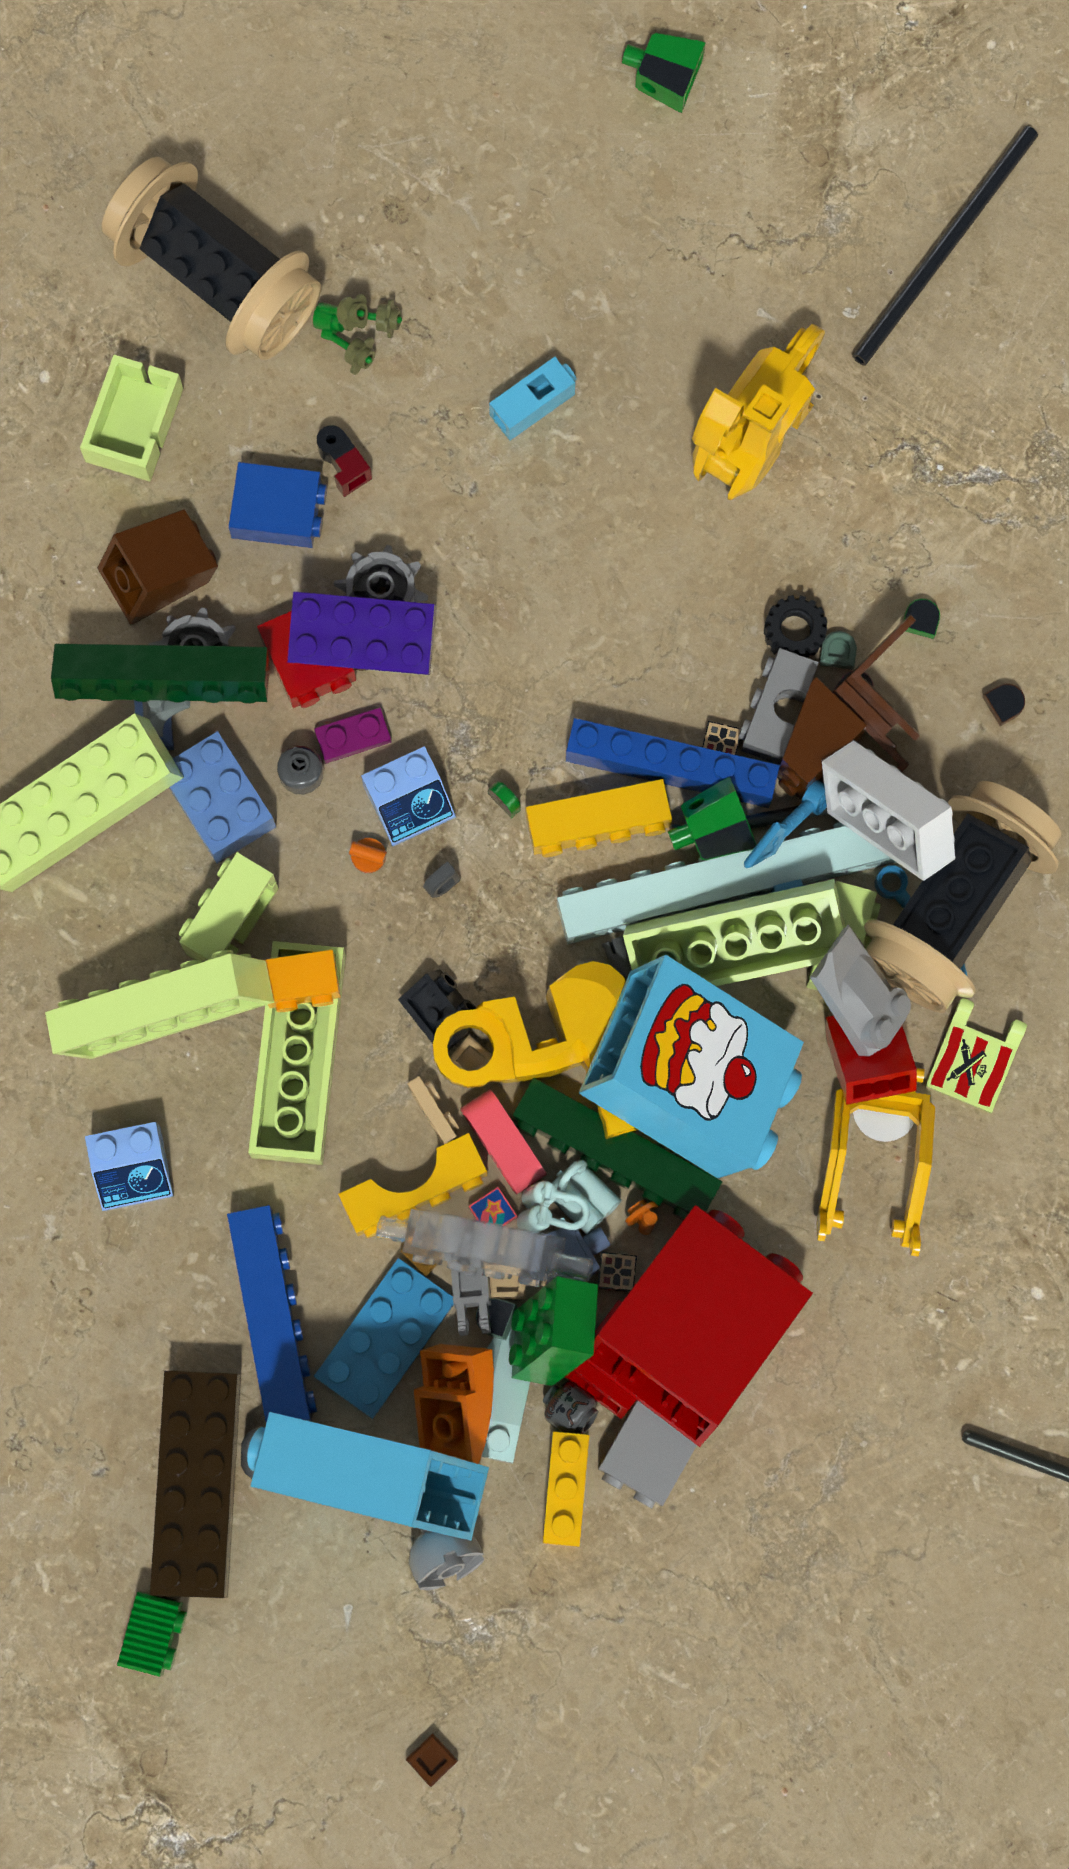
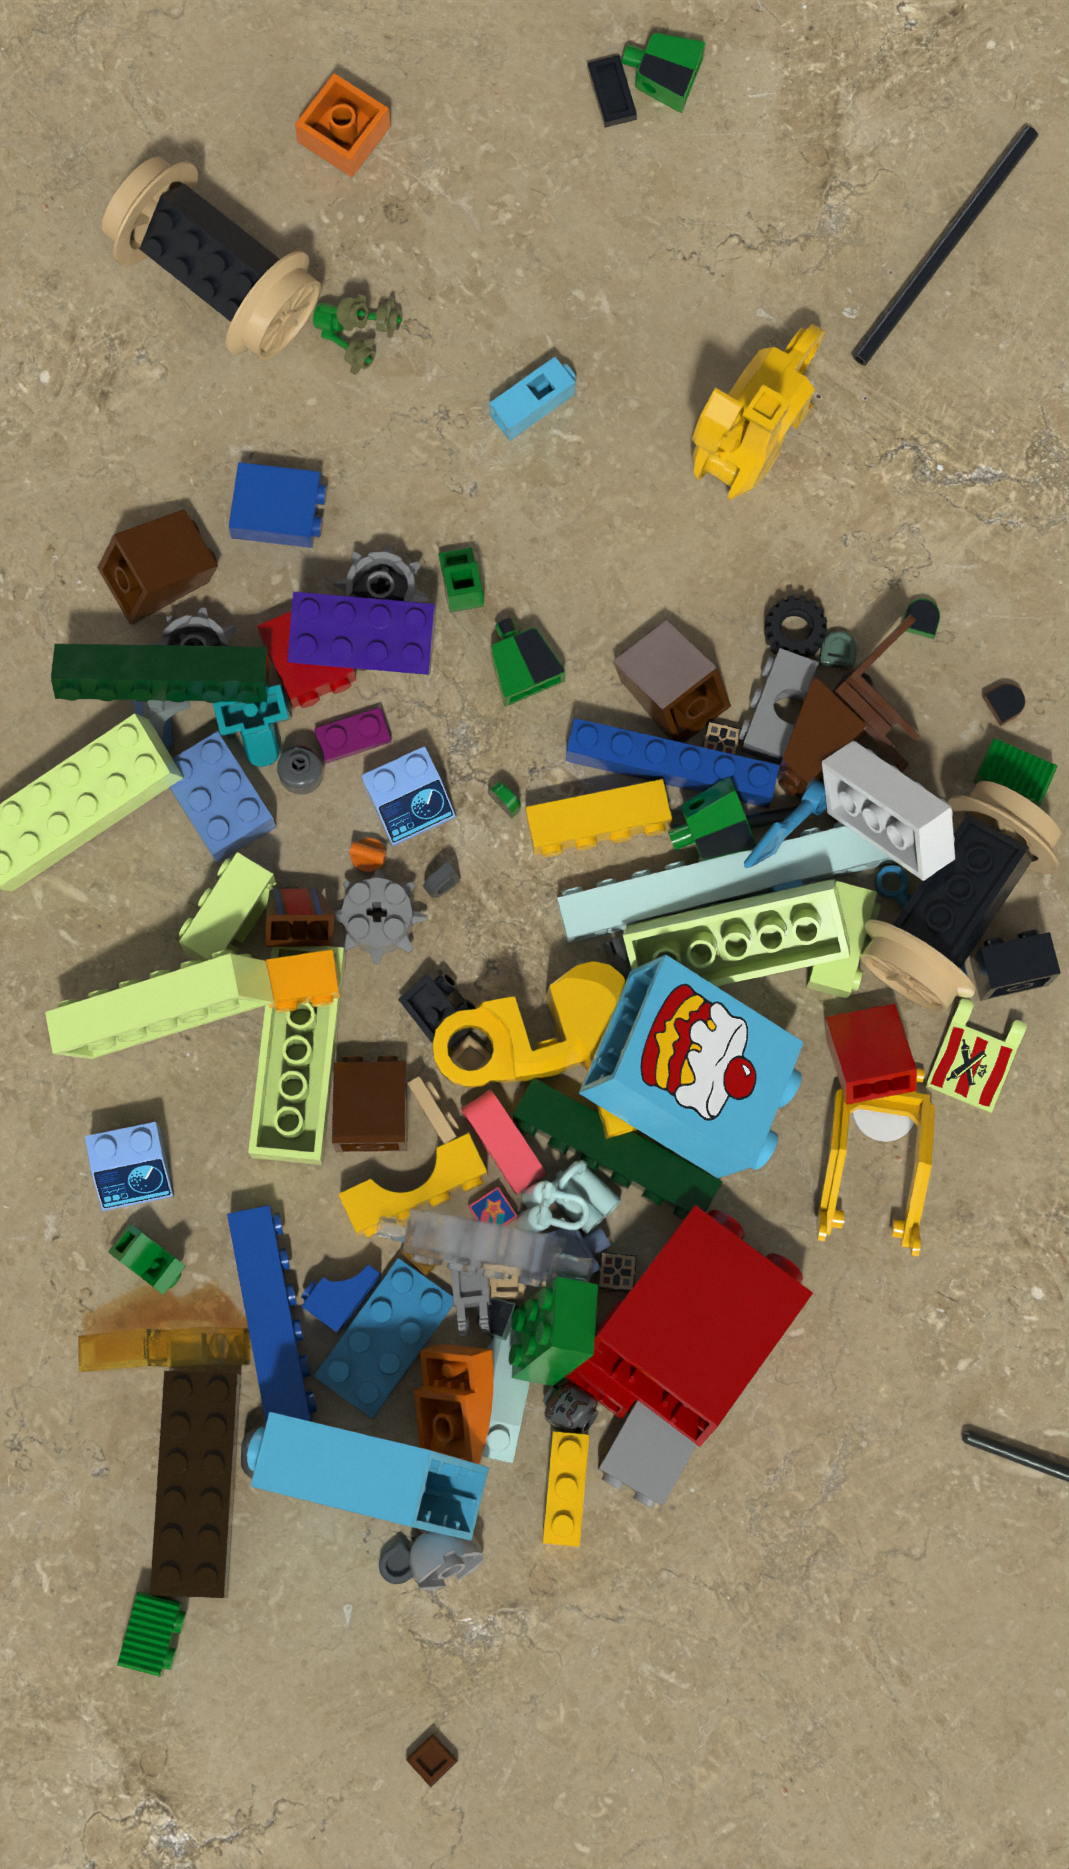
yellowish green piece [80,355,183,482] -> none
leg [317,425,372,497] -> none
orange plate [625,1199,658,1235] -> none
light grey slope [810,925,911,1056] -> none
none -> clear yellow arch [78,1326,251,1373]
none -> green brick [108,1224,186,1295]
none -> teal brick [212,684,292,767]
none -> reddish brown torso [265,886,335,947]
none -> orange brick [295,73,391,178]
none -> blue arch [301,1265,381,1334]
none -> reddish brown slope [332,1056,407,1152]
none -> light grey brick [334,869,426,965]
none -> dark grey tile [379,1540,413,1584]
none -> green brick [438,547,484,613]
none -> green torso [490,618,566,707]
none -> black tile [587,55,637,128]
none -> slope [613,620,731,743]
none -> black brick [970,929,1061,1001]
none -> green brick [973,738,1058,807]

